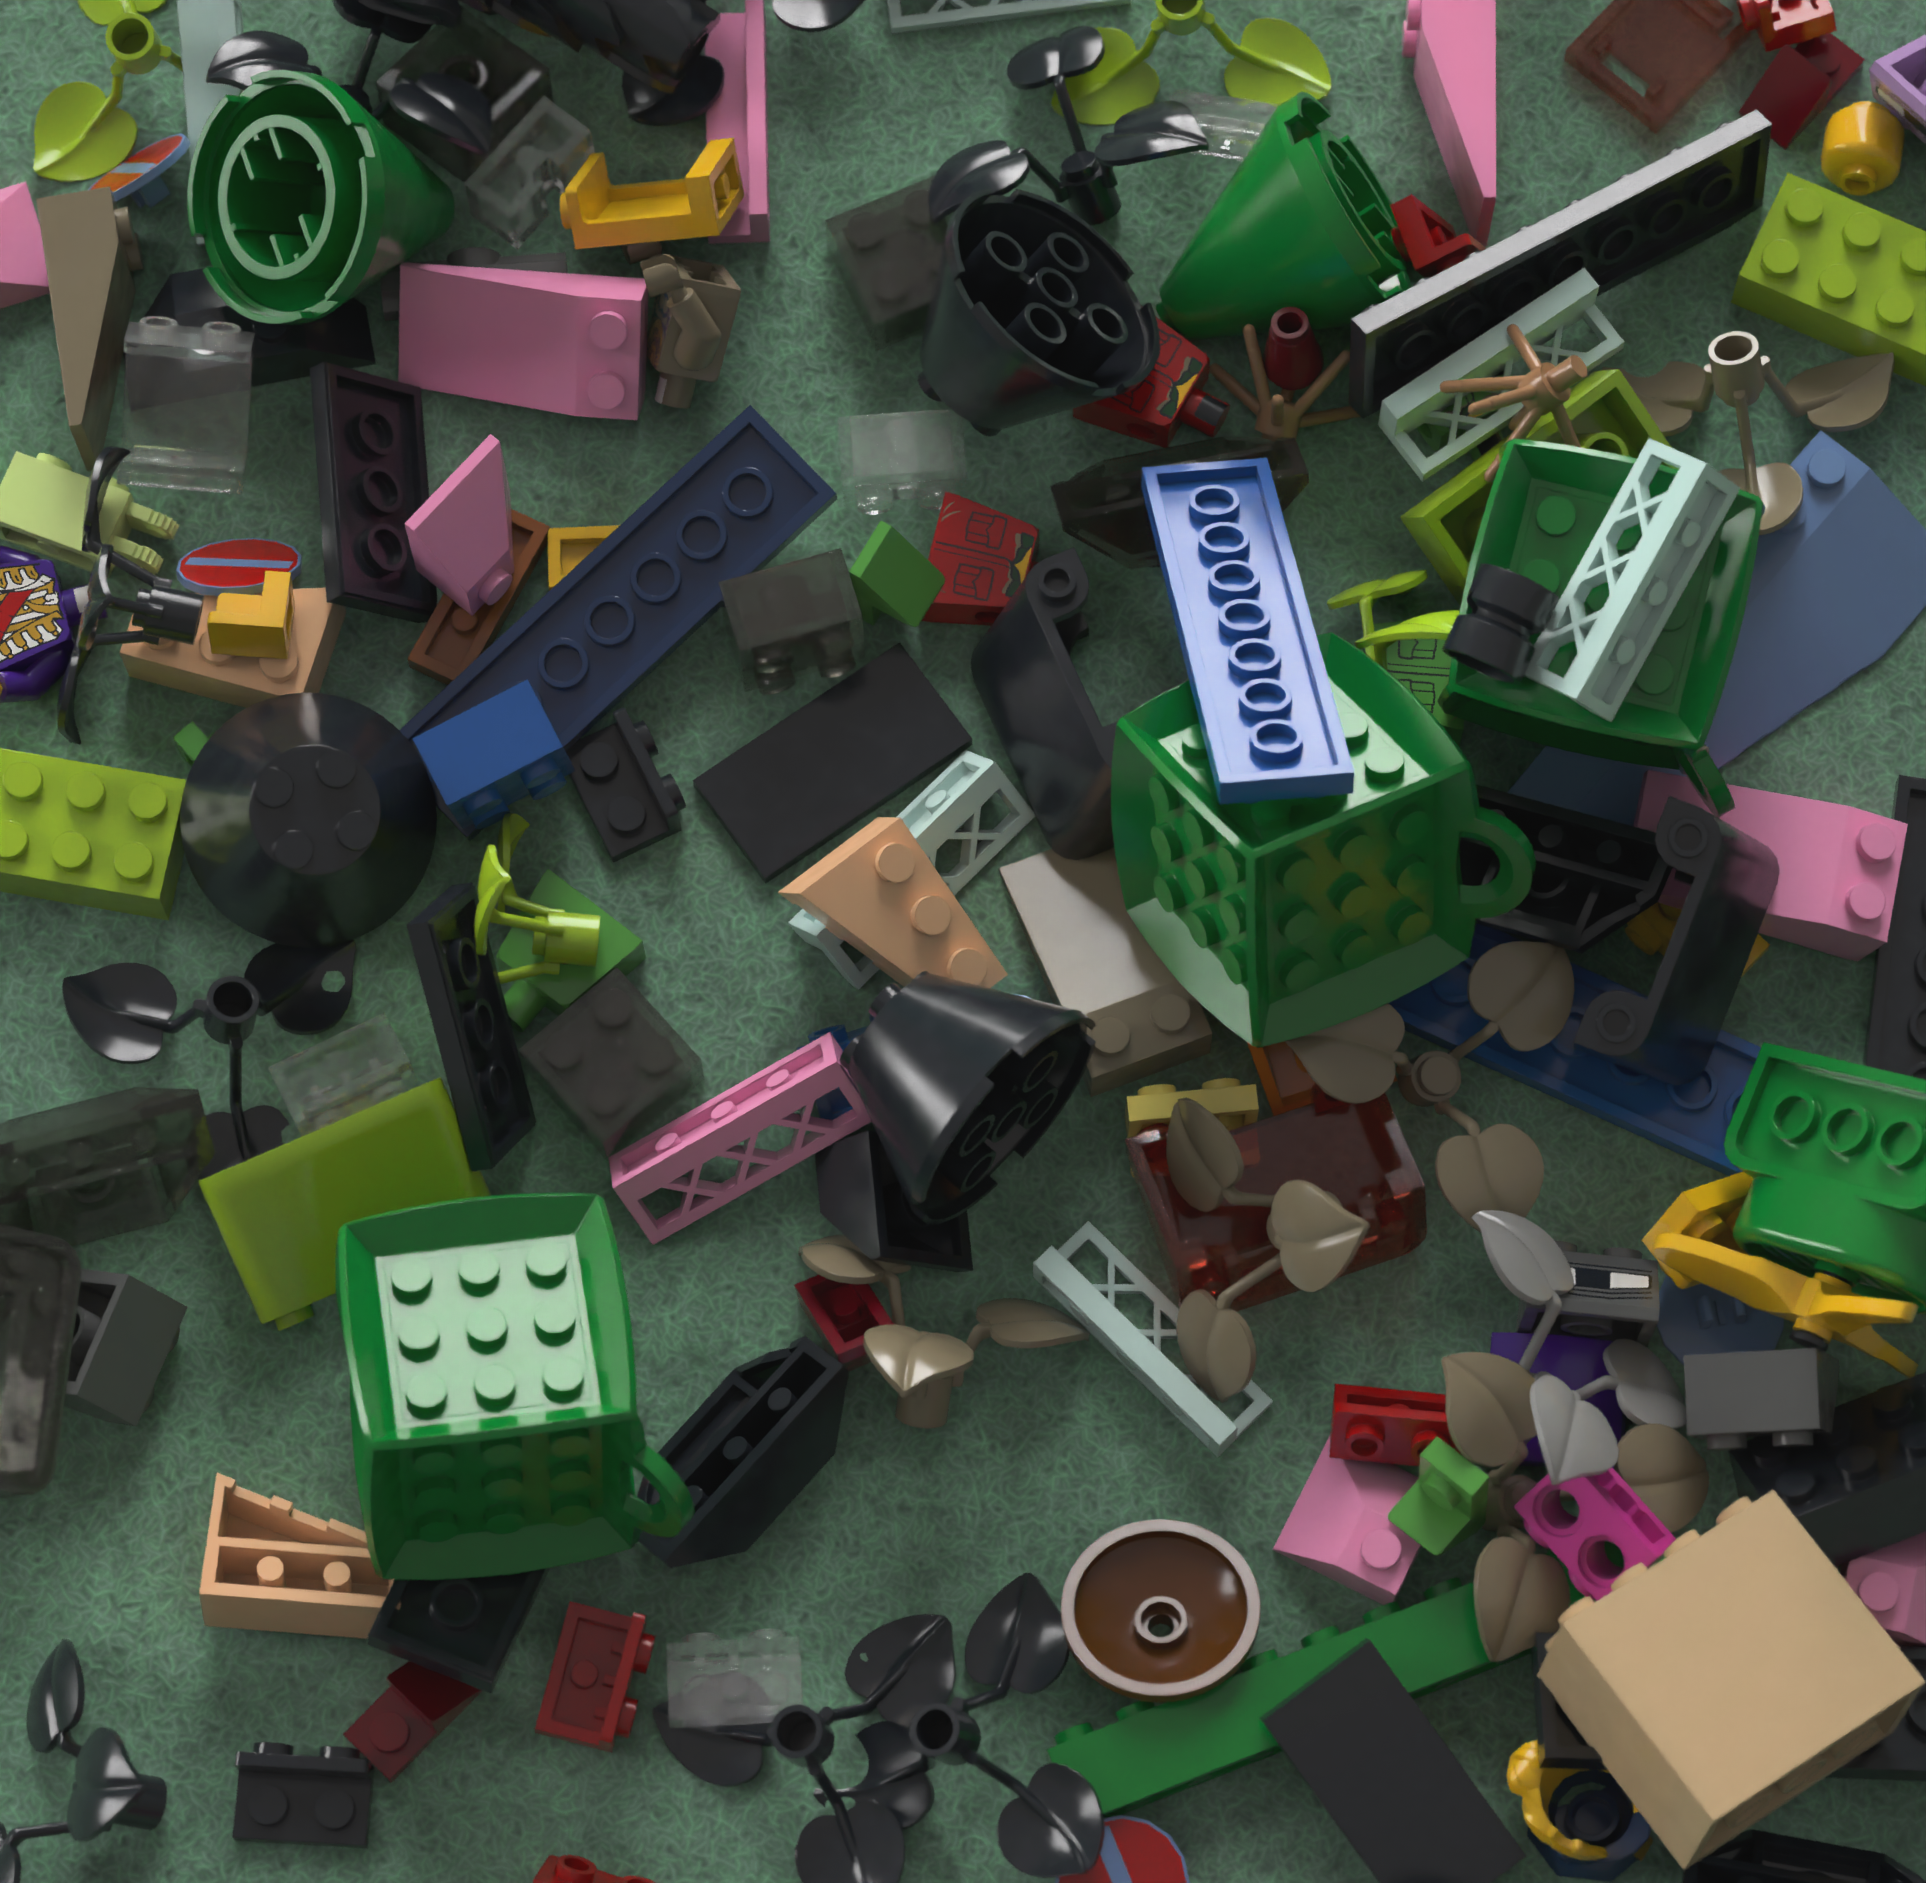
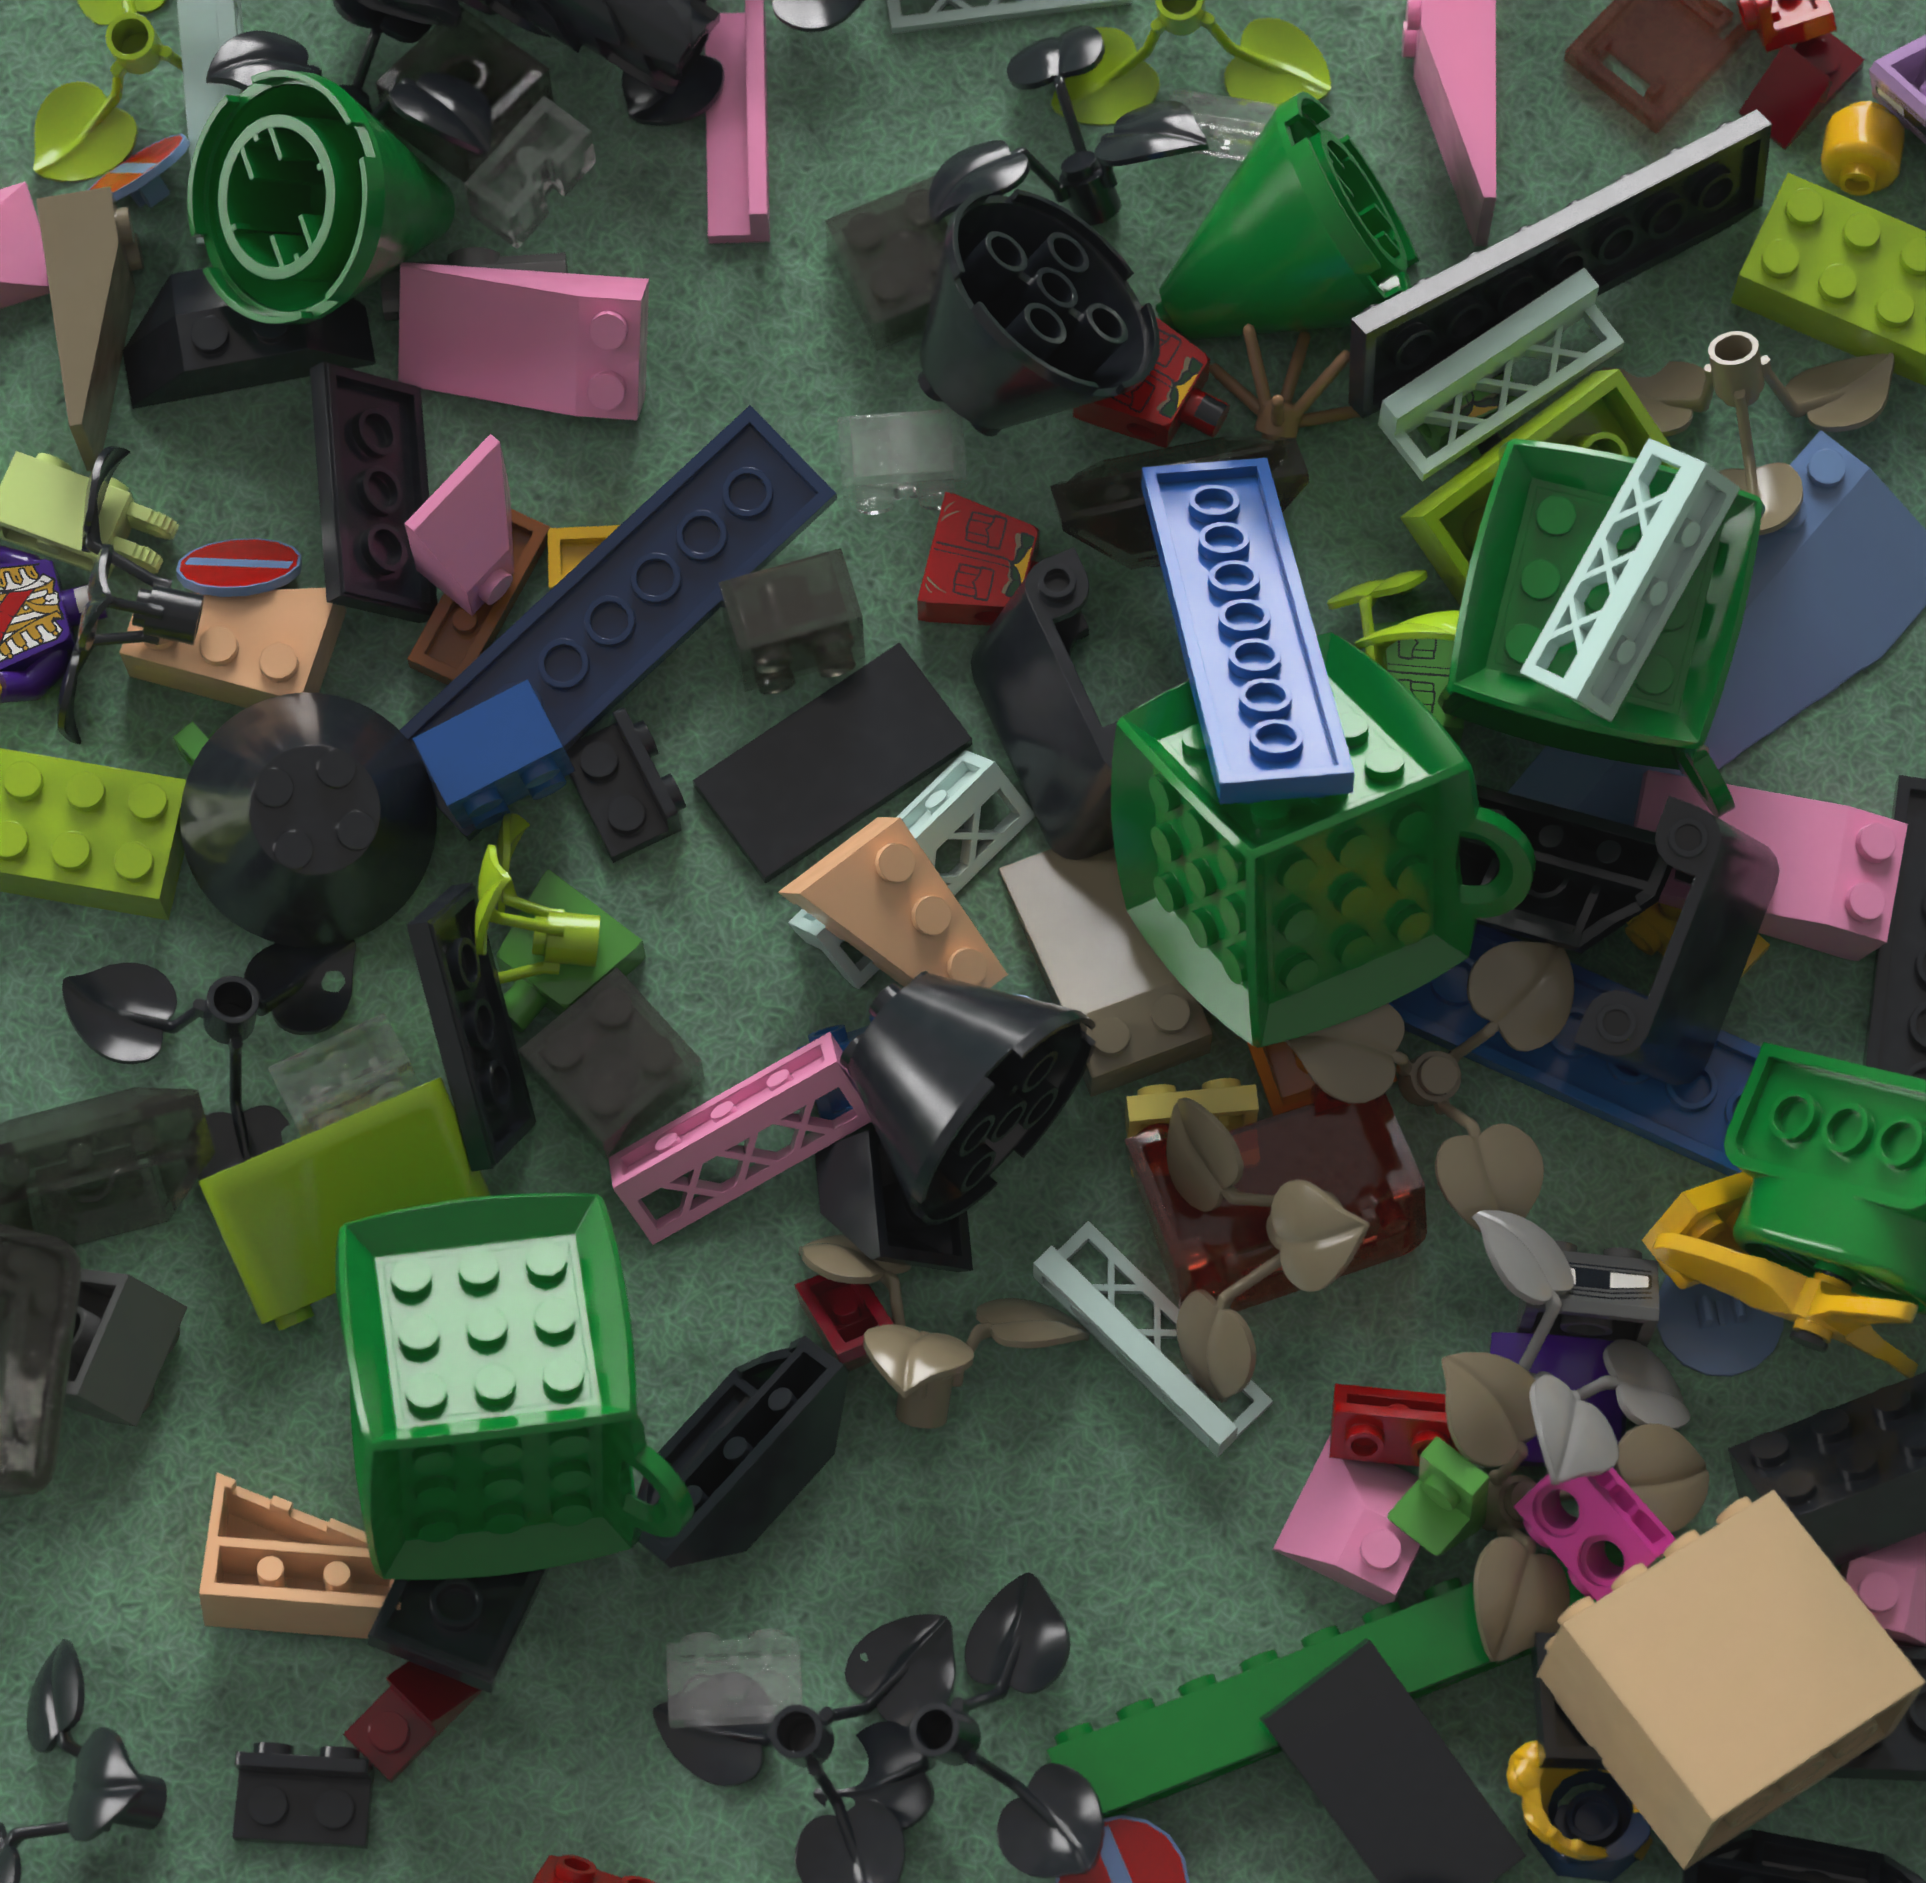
clear panel [117,316,255,495] -> none
yellow panel [207,571,295,659] -> none
red bracket [535,1601,656,1753] -> none
yellow panel [559,138,744,249] -> none
dark tan torso [620,241,741,409] -> none
bright green slope [849,521,945,627] -> none
reddish brown dish [1061,1519,1261,1702] -> none
dark red cone [1262,307,1324,391] -> none
red bracket [1390,194,1487,278] -> none
medium nougat plant [1440,324,1588,482] -> none
black wheel [1442,564,1559,685] -> none
dark grey slope [1684,1348,1840,1451] -> none

